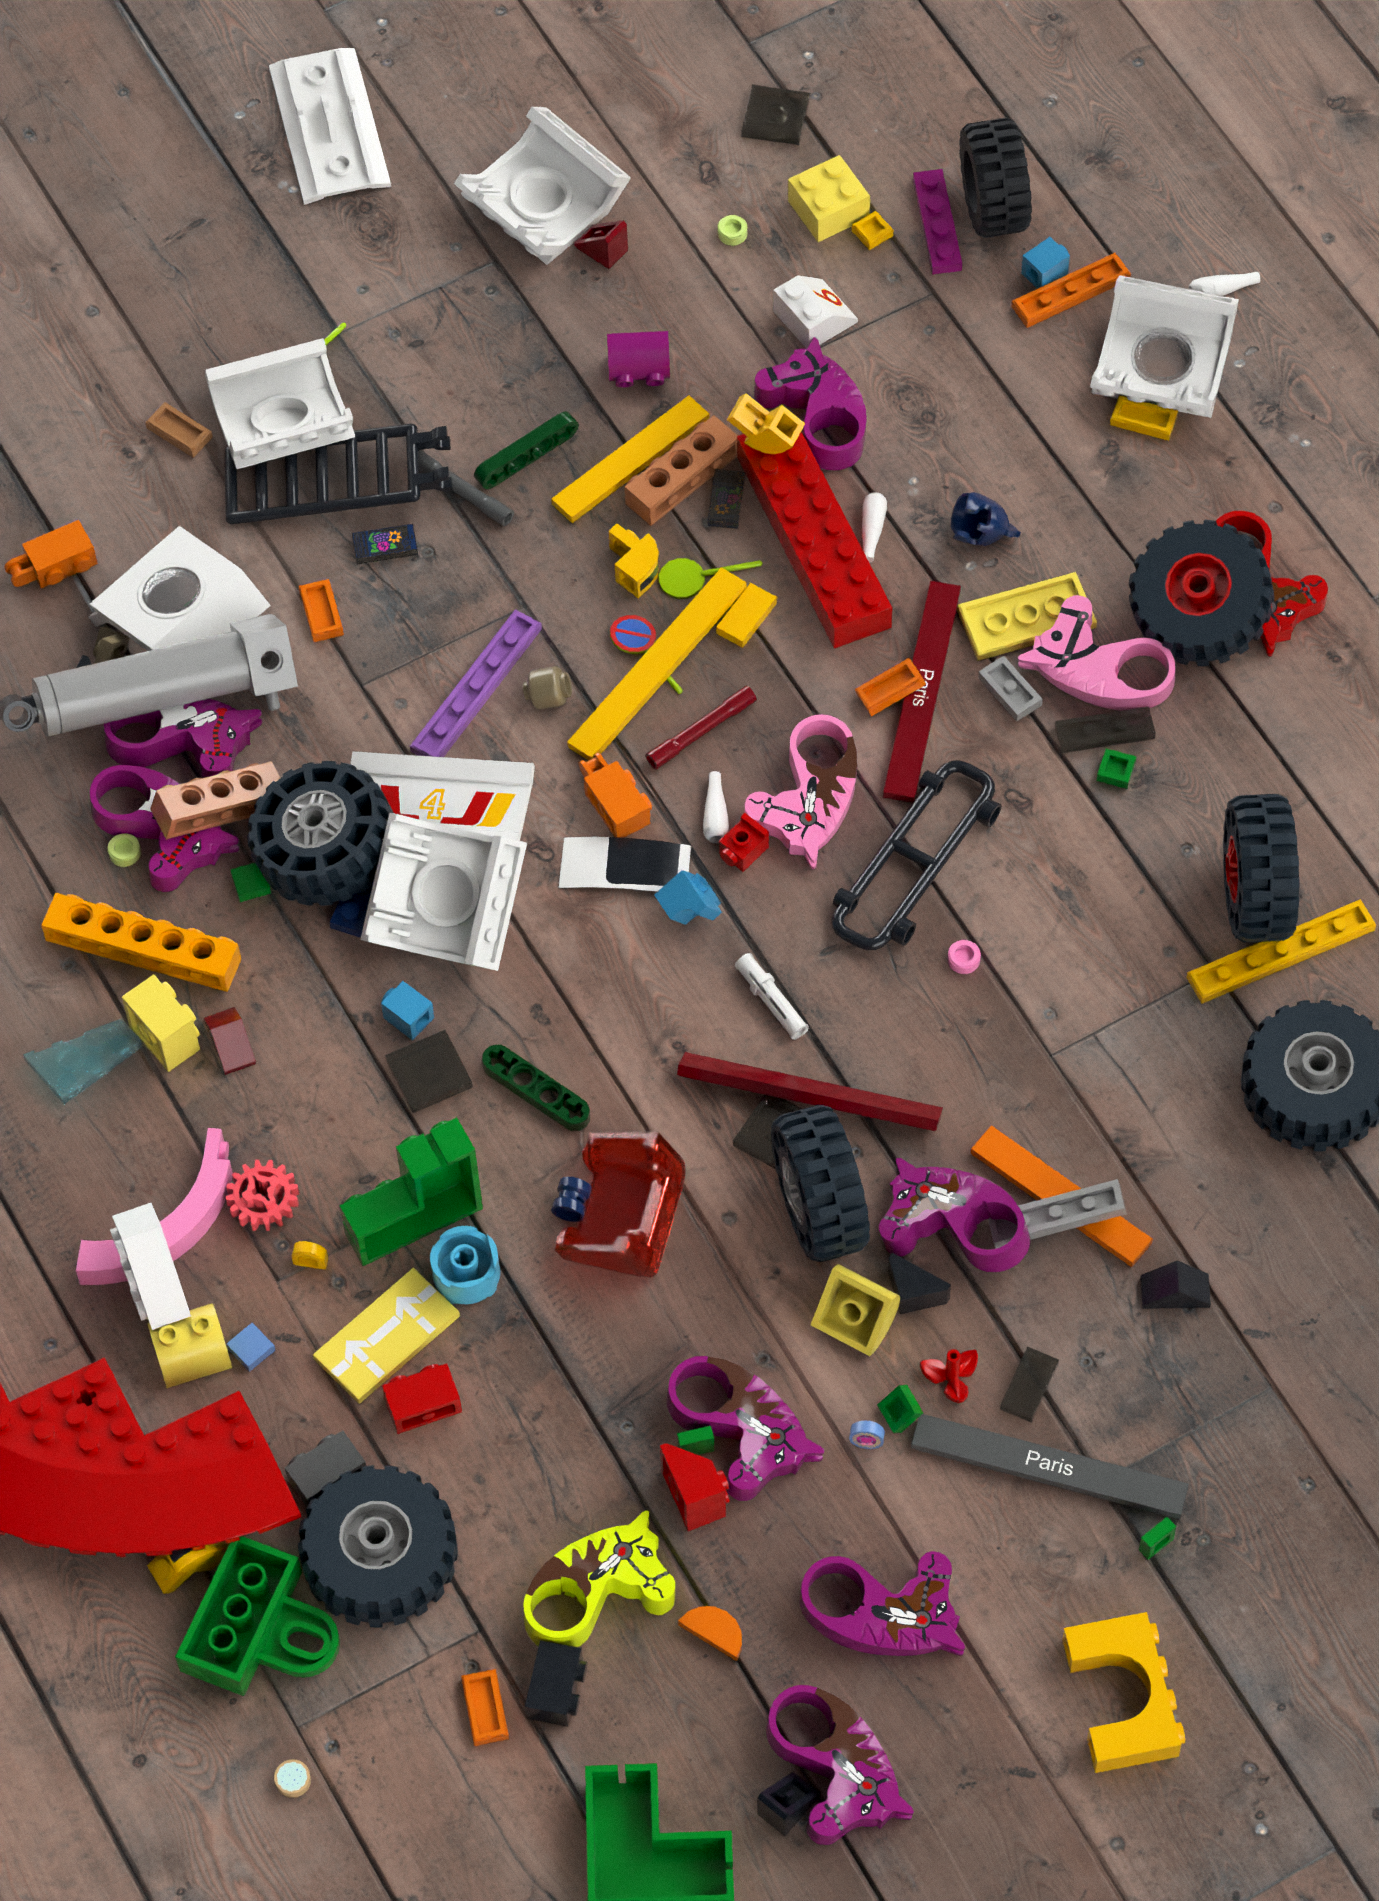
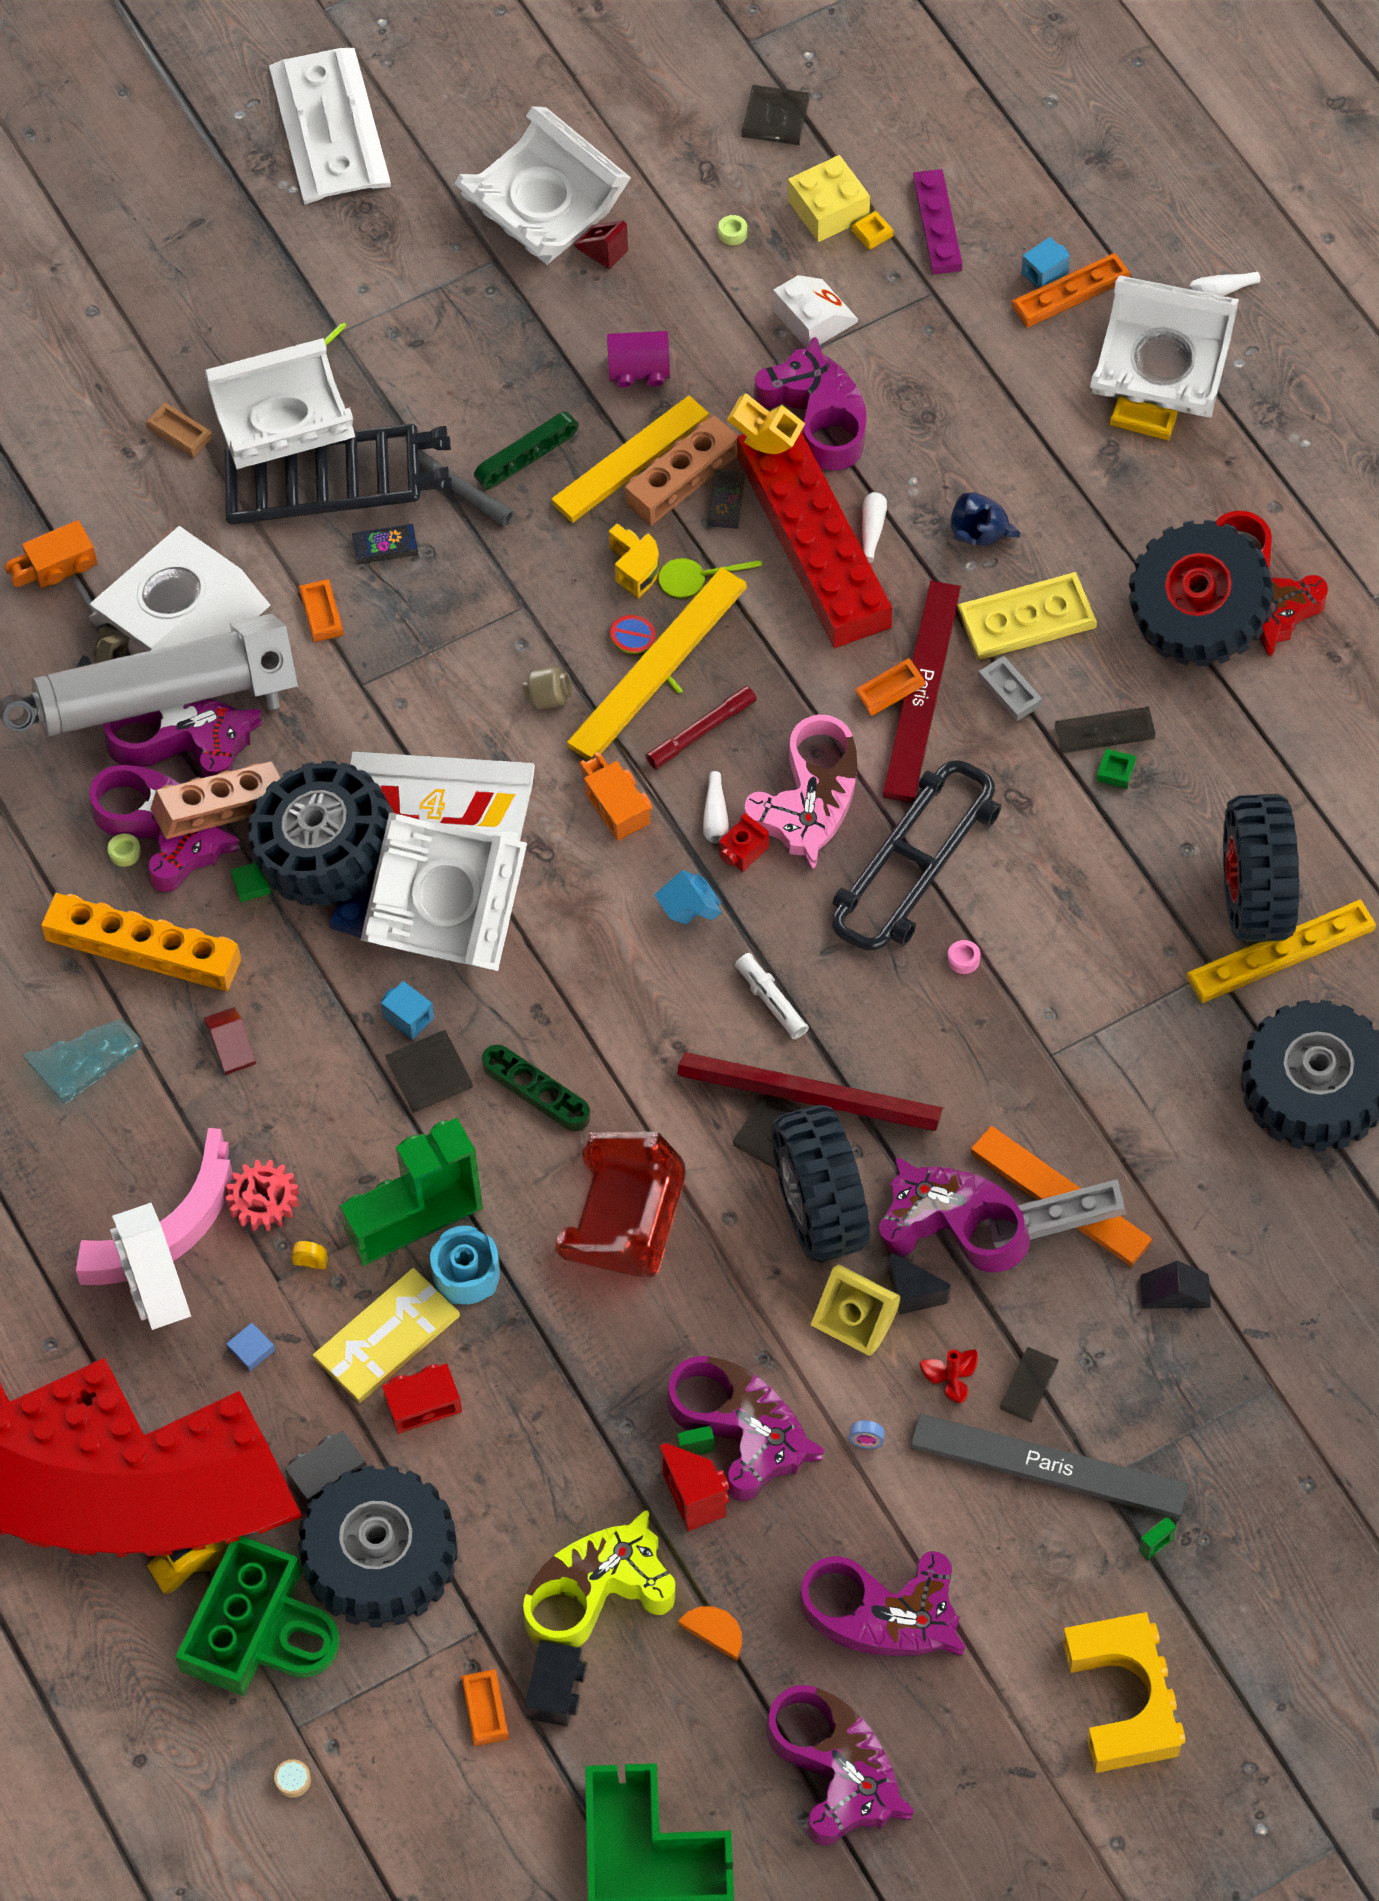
light yellow brick [122,974,200,1072] -> none
light yellow brick [147,1303,232,1388] -> none
medium lavender tile [410,609,542,757] -> none
dark blue wheel [551,1177,592,1222] -> none
sticker [559,837,691,892] -> none
yellow tile [716,583,777,648] -> none
black slope [757,1772,820,1836] -> none
green plate [877,1385,923,1433] -> none
black tyre [959,117,1032,238] -> none
bright pink animal [1018,595,1175,711] -> none

